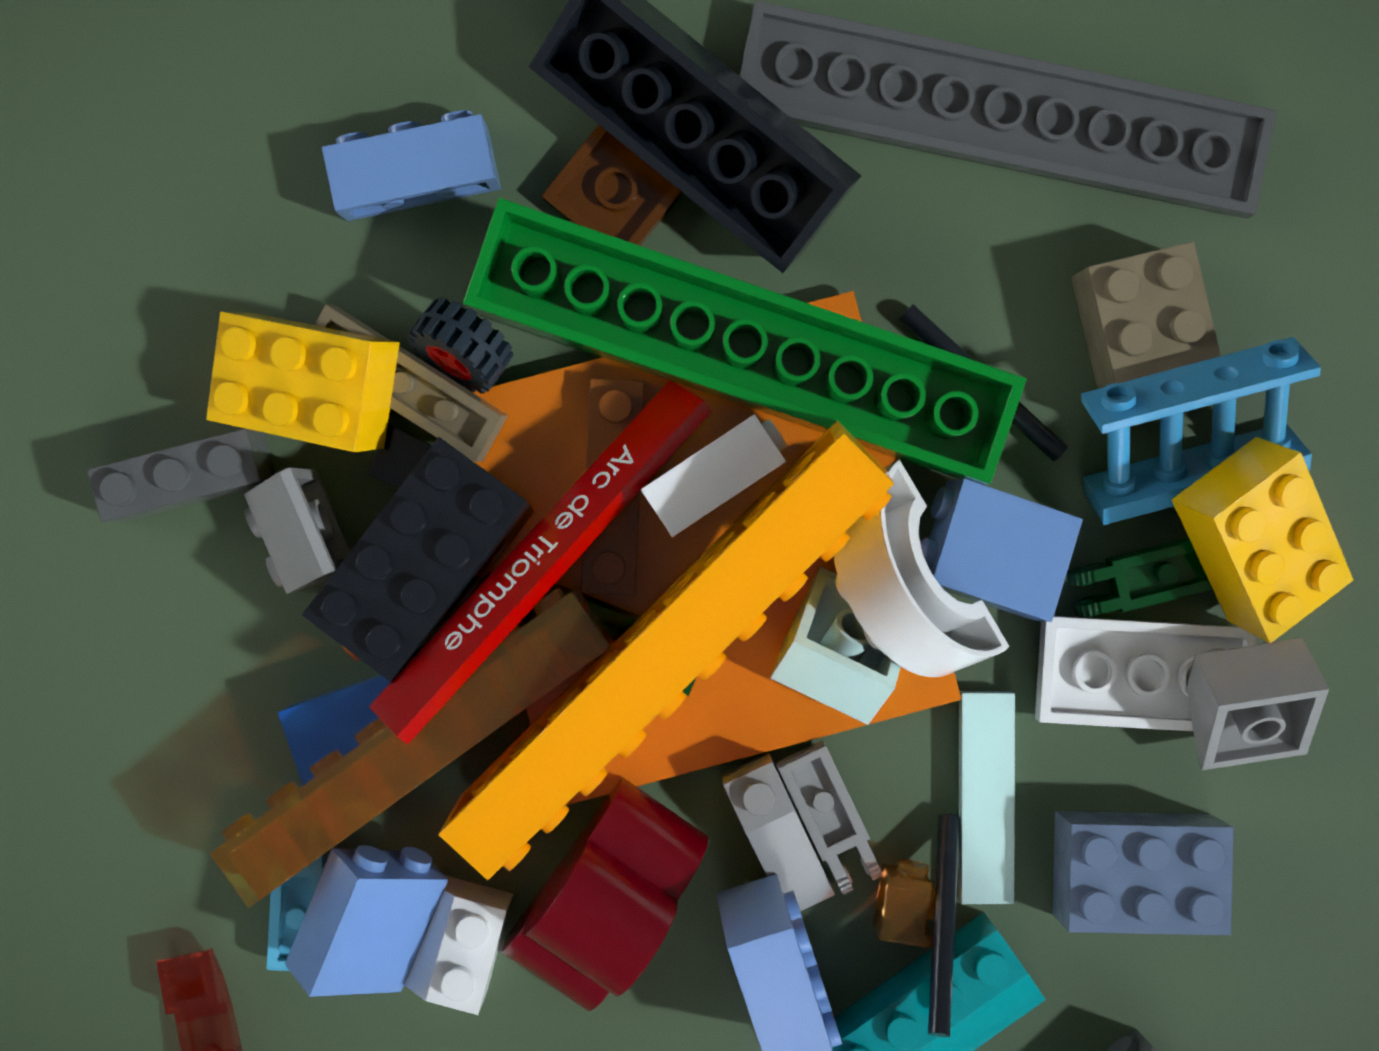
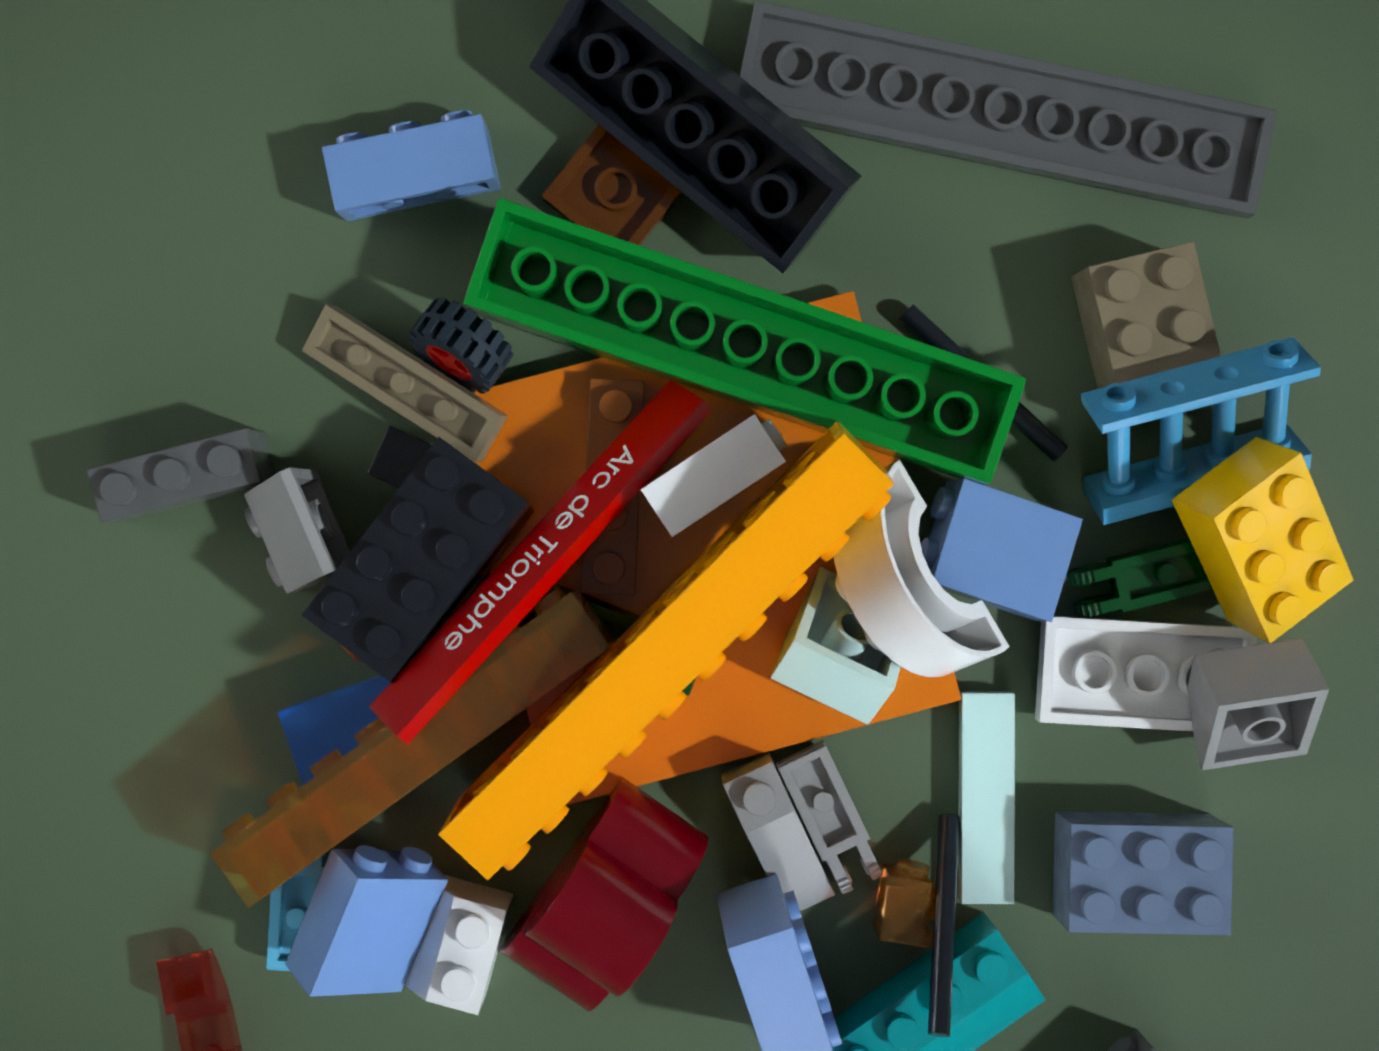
yellow brick [206,311,400,452] -> none

